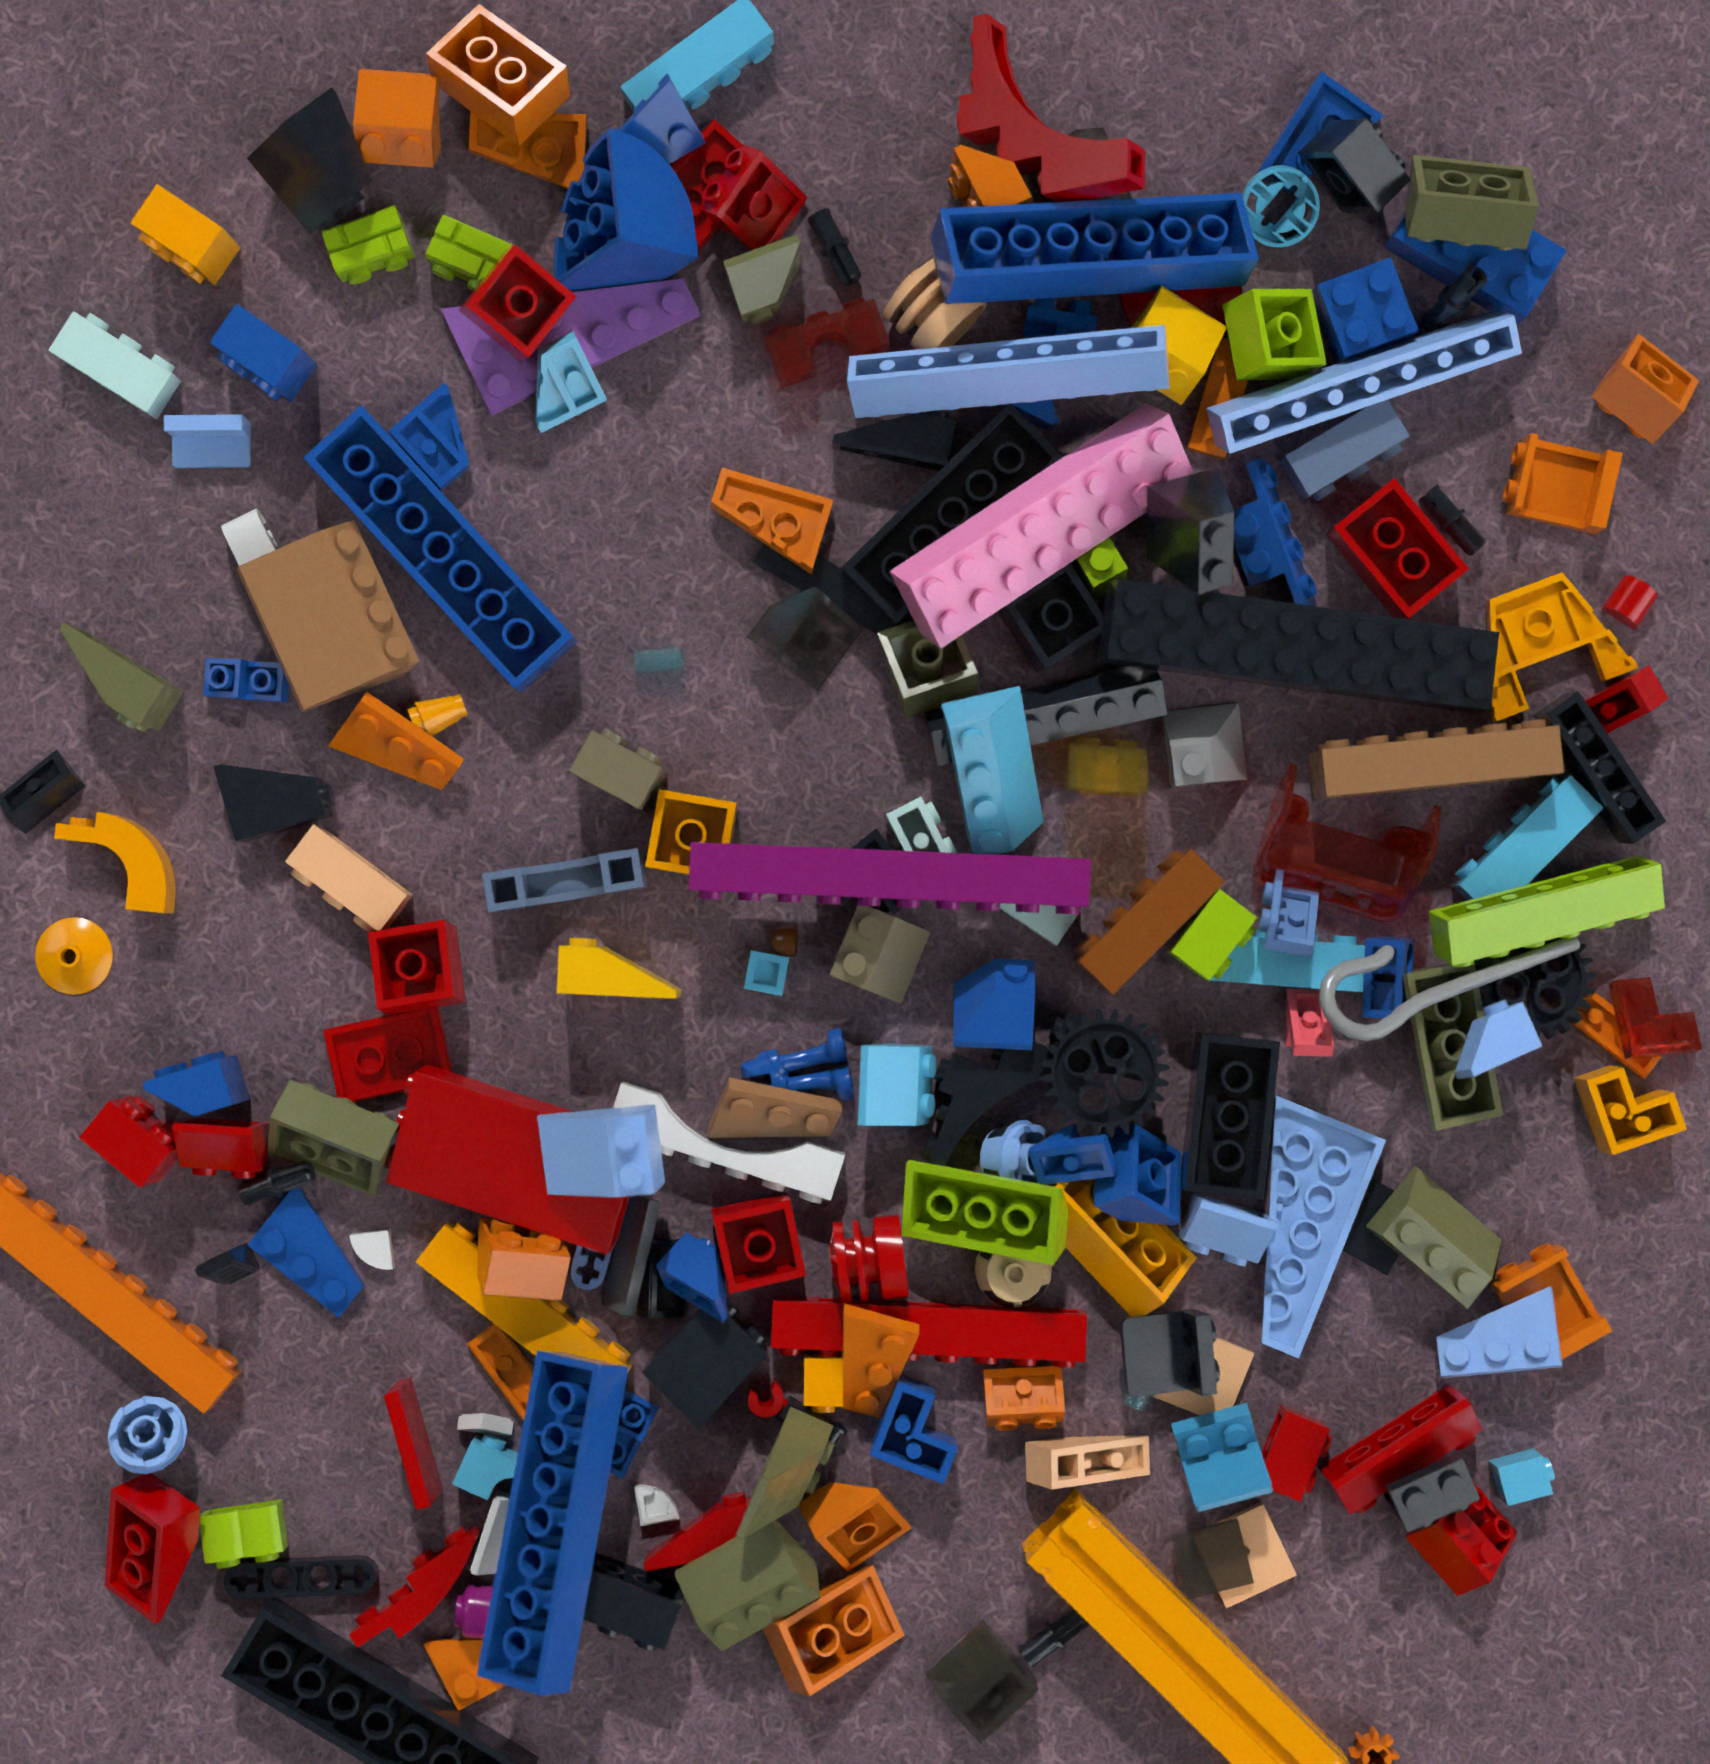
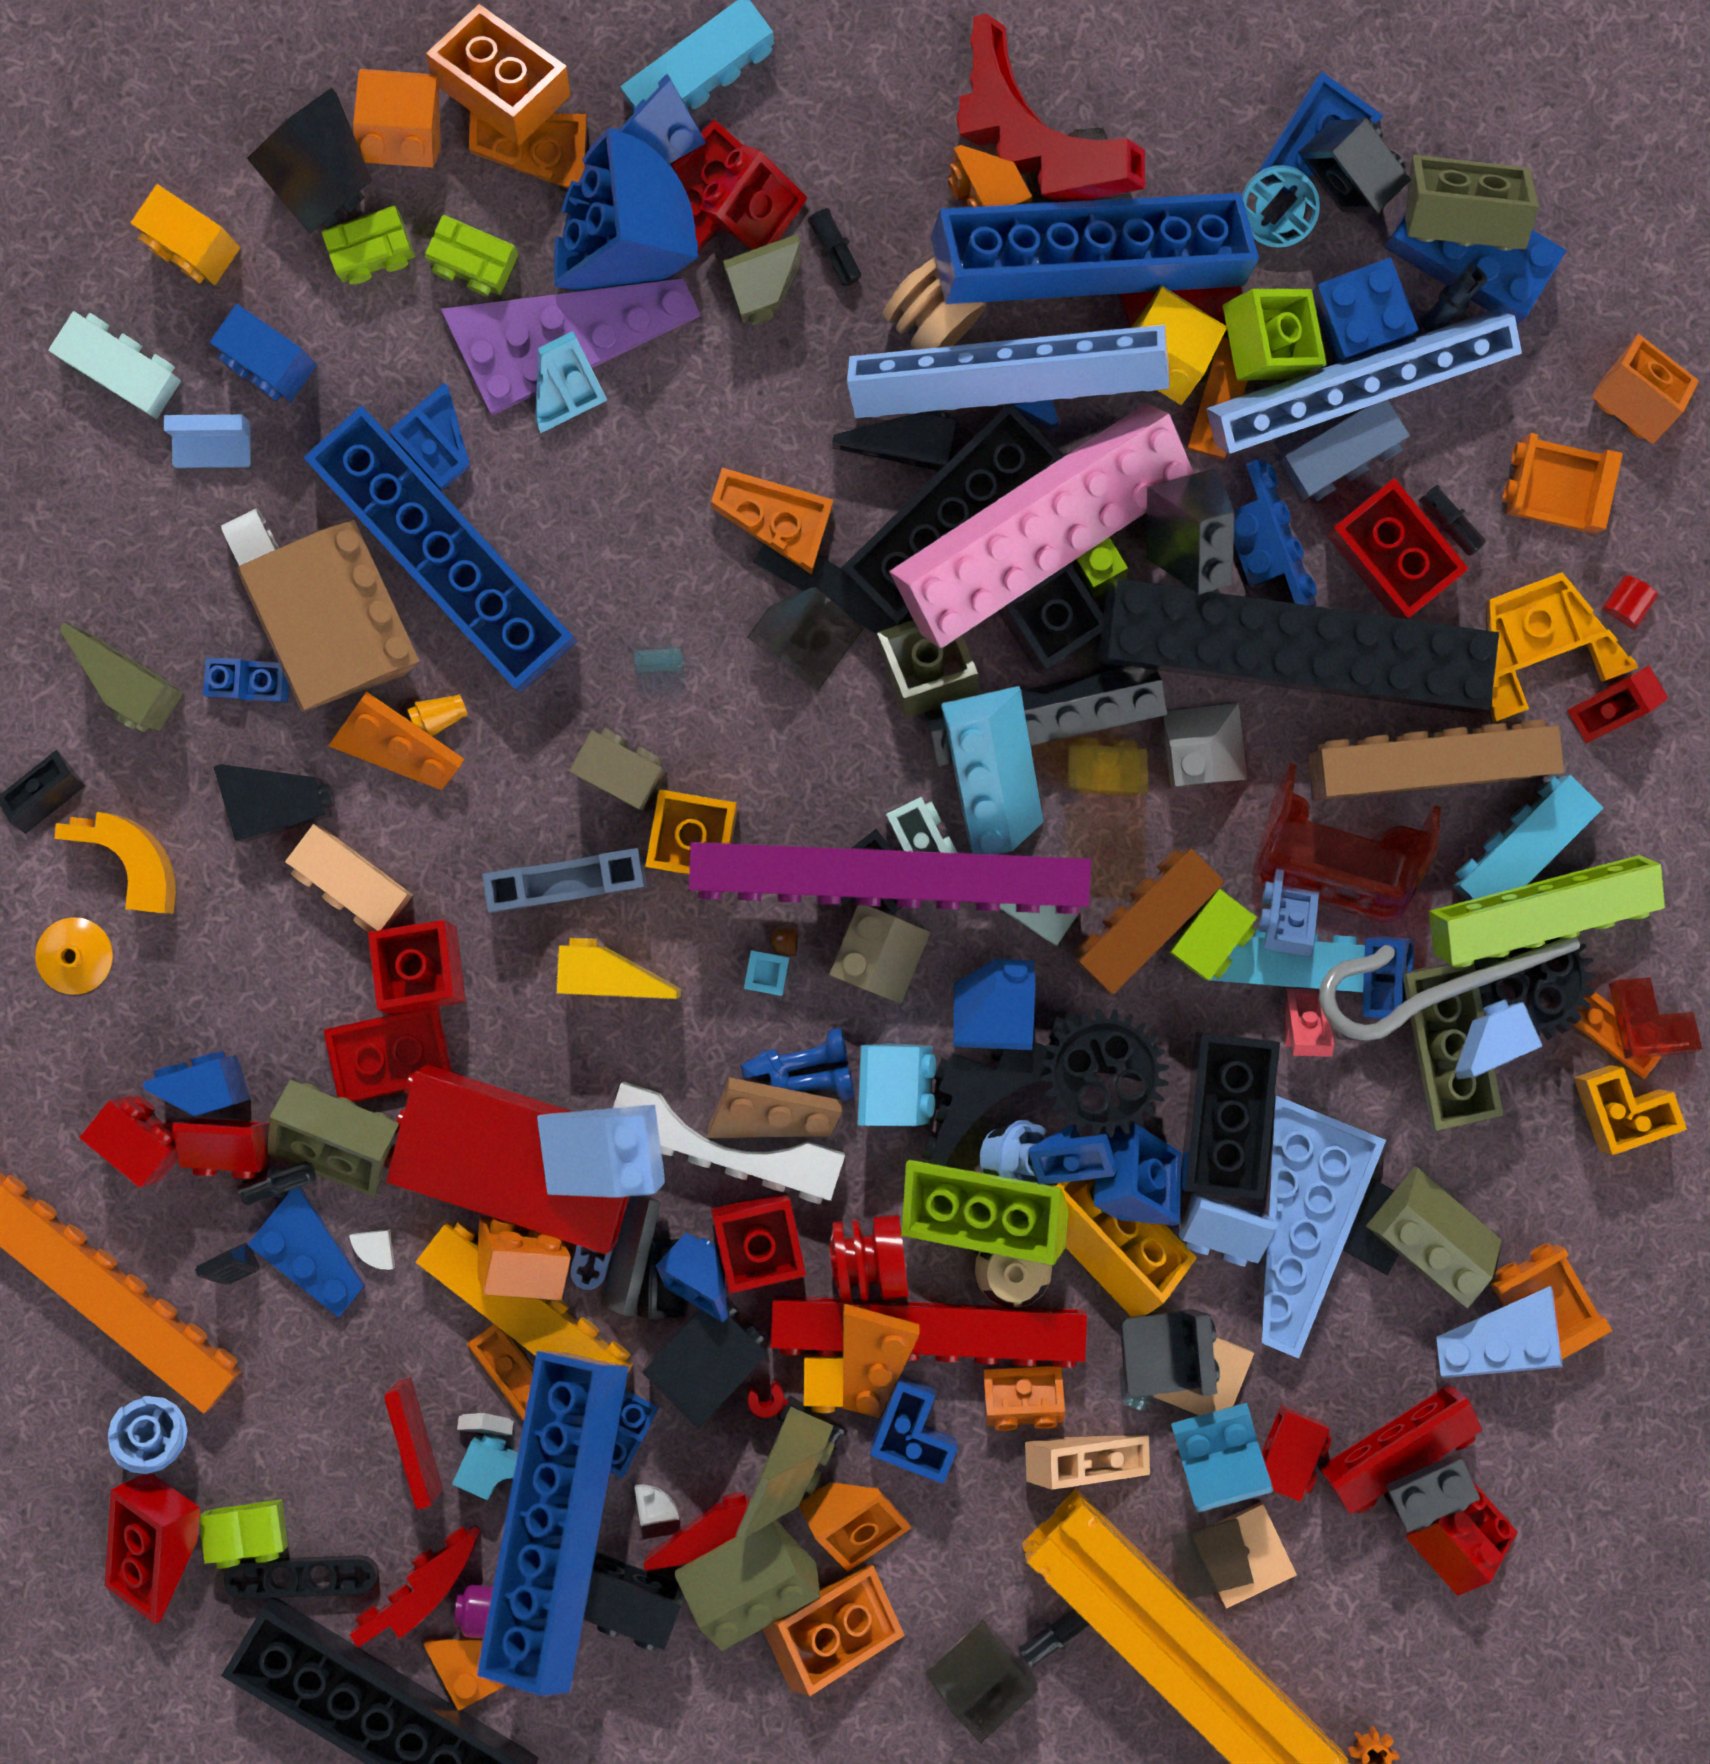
red brick [459,244,577,362] -> none
white slope [470,1490,510,1575] -> none
clear red arch [764,298,890,389] -> none
blue hips [1023,298,1098,338] -> none
medium azure brick [1488,1448,1555,1506] -> none
black brick [1532,691,1666,844] -> none

